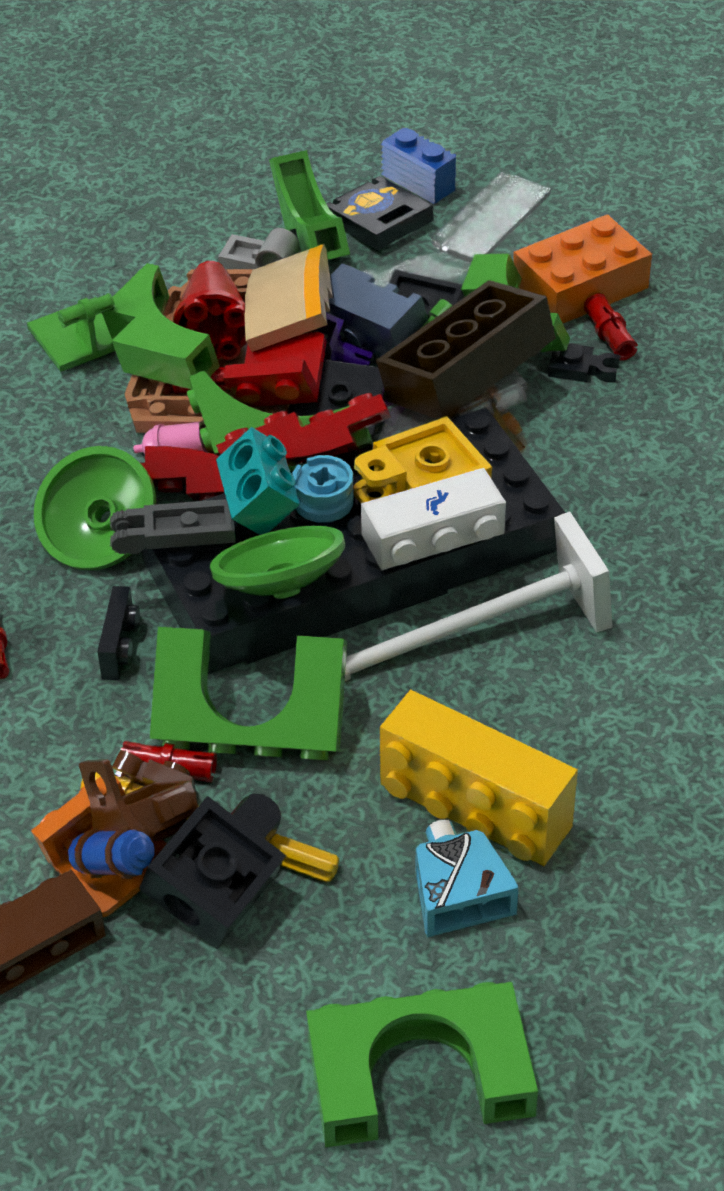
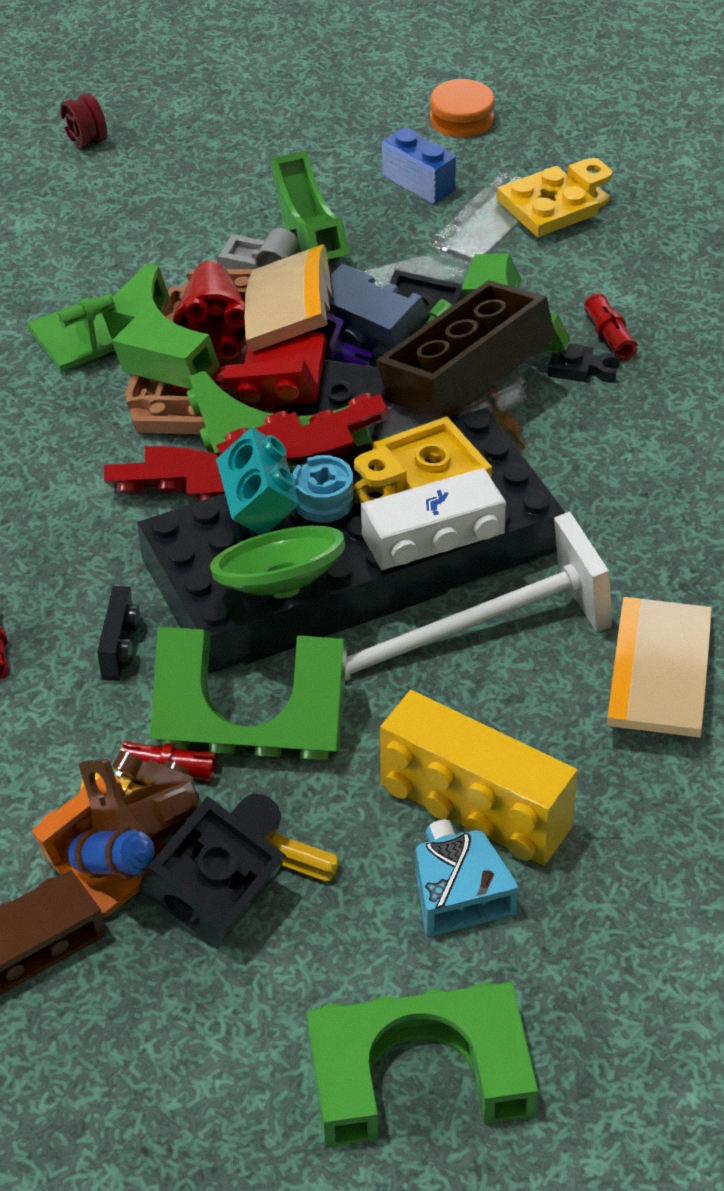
bright green dish [34,446,156,570] -> none
dark grey hinge [110,499,236,555] -> none
bright pink piece [133,421,207,454] -> none
black container [326,176,434,250] -> none
orange brick [513,214,652,324] -> none
none -> dark red wheel [60,93,108,149]
none -> orange head [430,79,495,138]
none -> yellow plate [496,158,613,238]
none -> tan slope [607,597,712,738]

